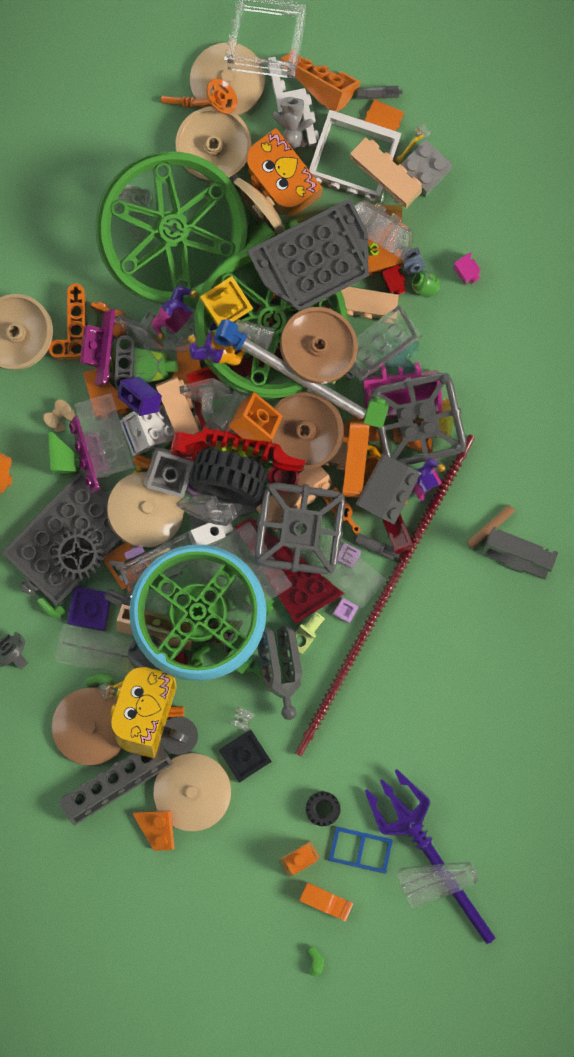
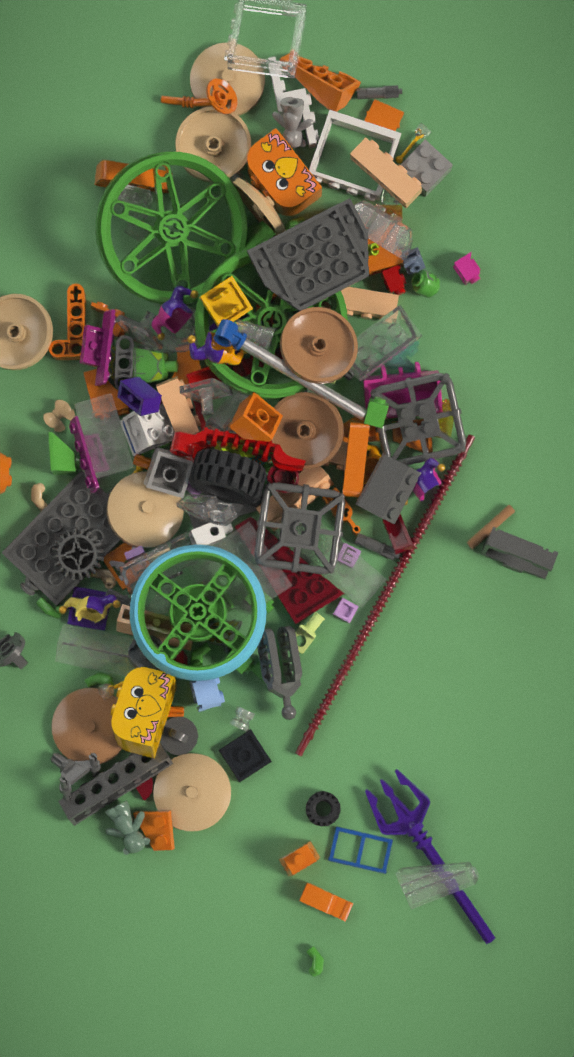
none -> tan arm [31,483,47,511]
none -> dark grey axle [50,753,101,801]
none -> piece [59,594,121,623]
none -> tan arm [91,568,116,589]
none -> orange beam [94,160,172,193]
none -> sand green piece [105,800,150,855]
none -> dark red tile [136,778,153,801]
none -> light blue brick [190,678,225,712]

